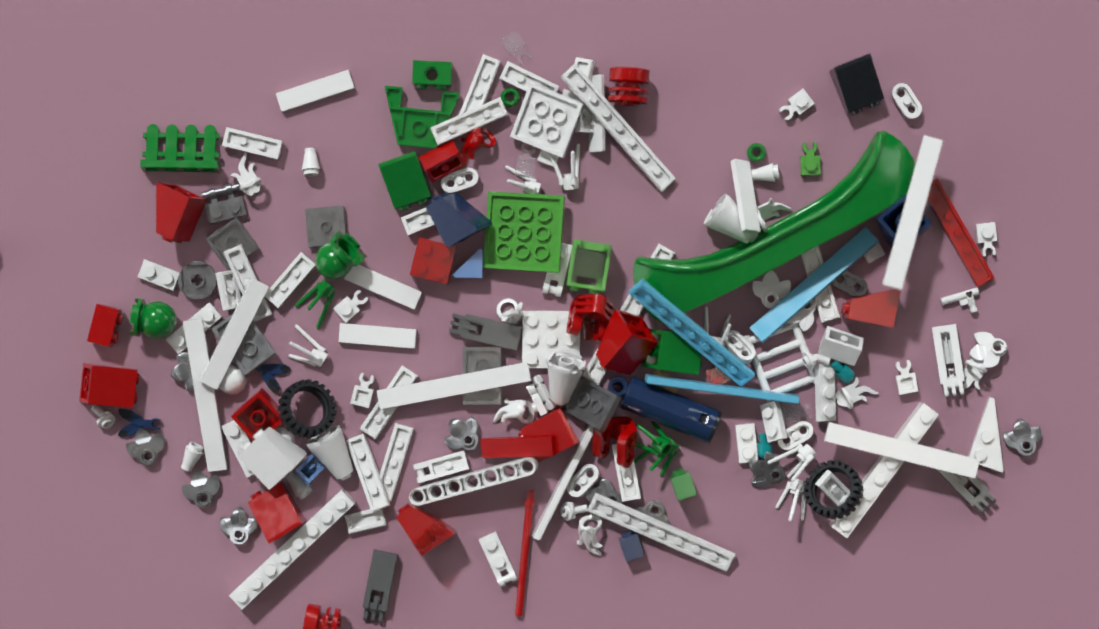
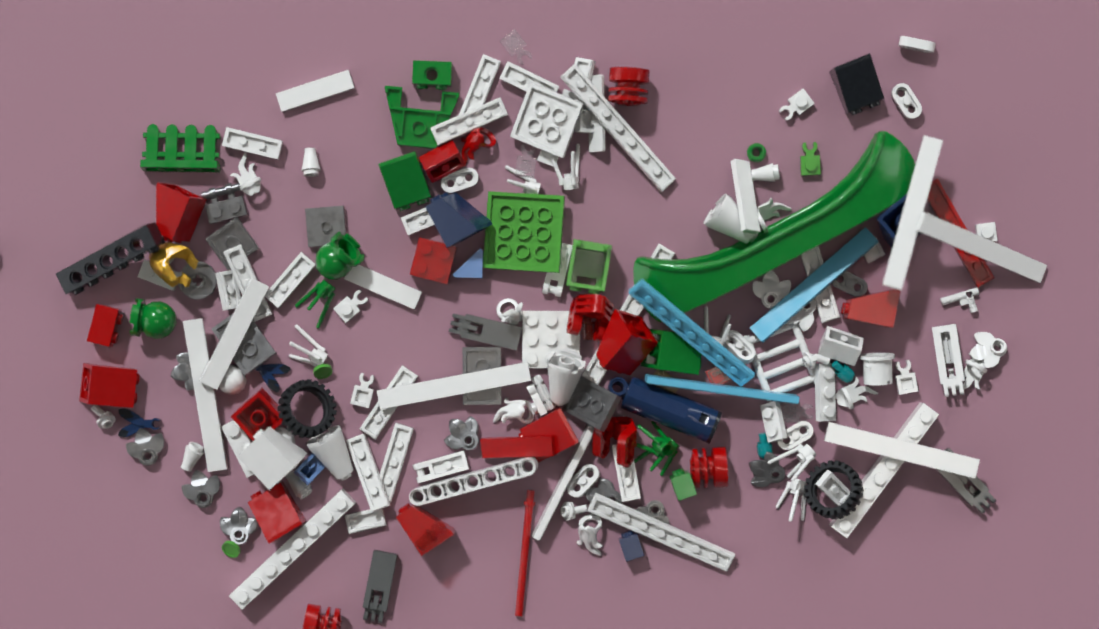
white plate [166,302,223,354] -> none
white tile [338,323,417,349] -> none
white plate [478,531,518,588] -> none
green plate [501,88,520,107] -> none
white plate [735,423,758,463] -> none
white wing [968,397,1004,473] -> none
flat silver plate [1002,419,1042,456] -> none
none -> black brick [56,222,165,295]
none -> pearl gold piece [149,242,199,287]
none -> bright green piece [222,541,240,558]
none -> bright green piece [313,364,333,379]
none -> red wheel [690,447,728,489]
none -> white piece [860,352,895,385]
none -> white beam [898,36,936,53]
none -> white tile [915,212,1047,283]

